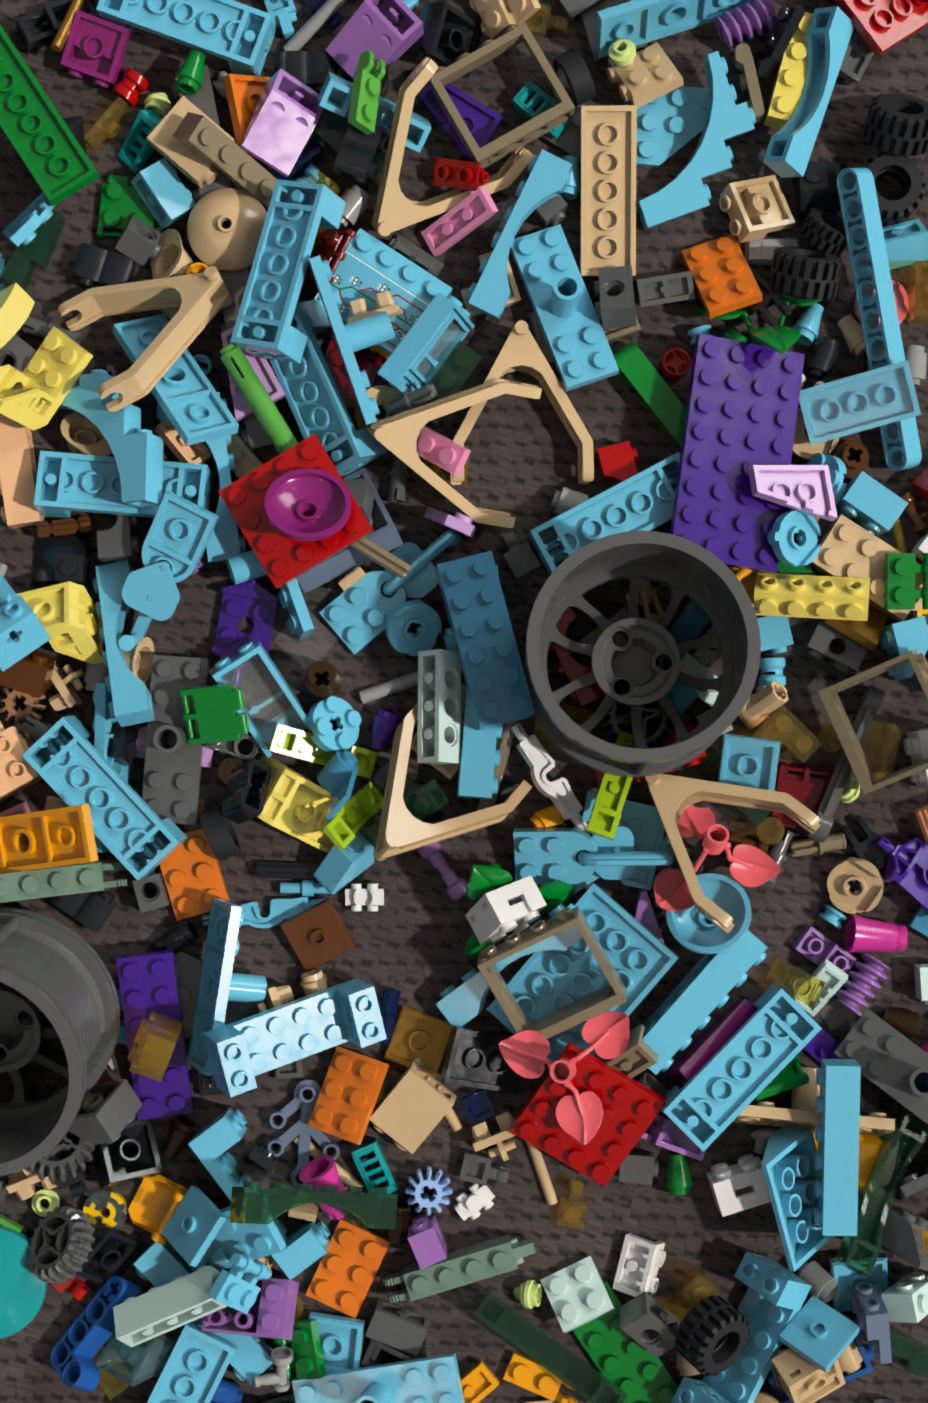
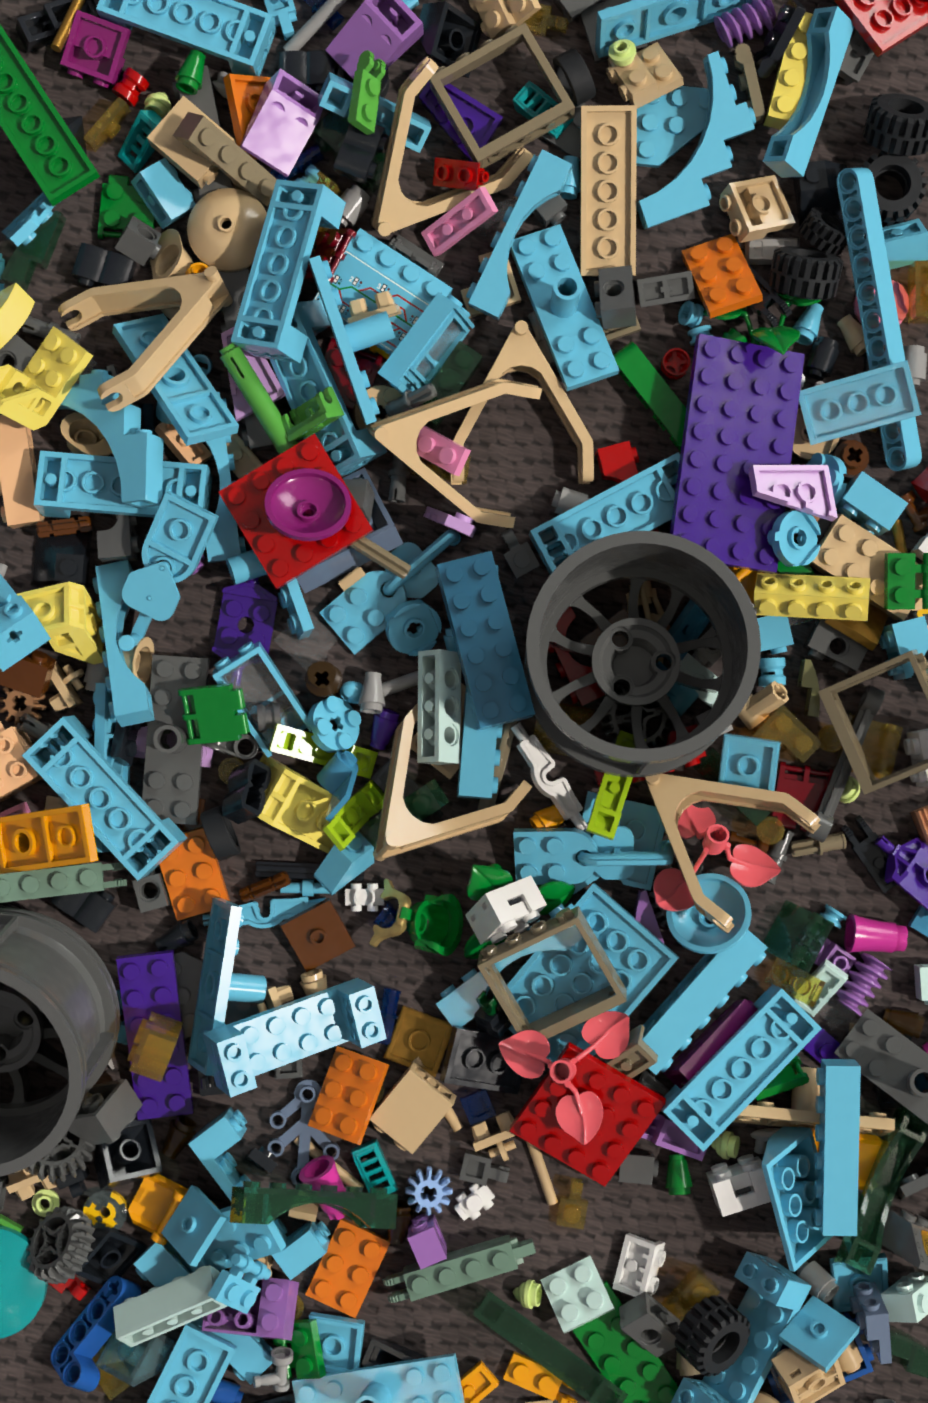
dark grey hinge [365,1298,430,1356] -> none
medium lavender piece [417,842,468,900] -> none
tan plate [827,857,884,914] -> none
none -> reddish brown axle [239,871,291,903]
none -> flat silver wheel [257,703,281,732]
none -> bright green hinge [281,387,345,442]
none -> medium azure hinge [340,681,362,704]
none -> light grey cone [358,672,385,714]
none -> green helmet [369,878,463,956]
none -> clear blue wheel [372,901,397,928]
none -> black piece [474,990,512,1039]
none -> medium azure bush [678,301,704,328]
none -> yellowish green plate [711,1131,740,1160]
none -> clear green hinge [763,900,834,973]
none -> olive slope [797,659,820,718]

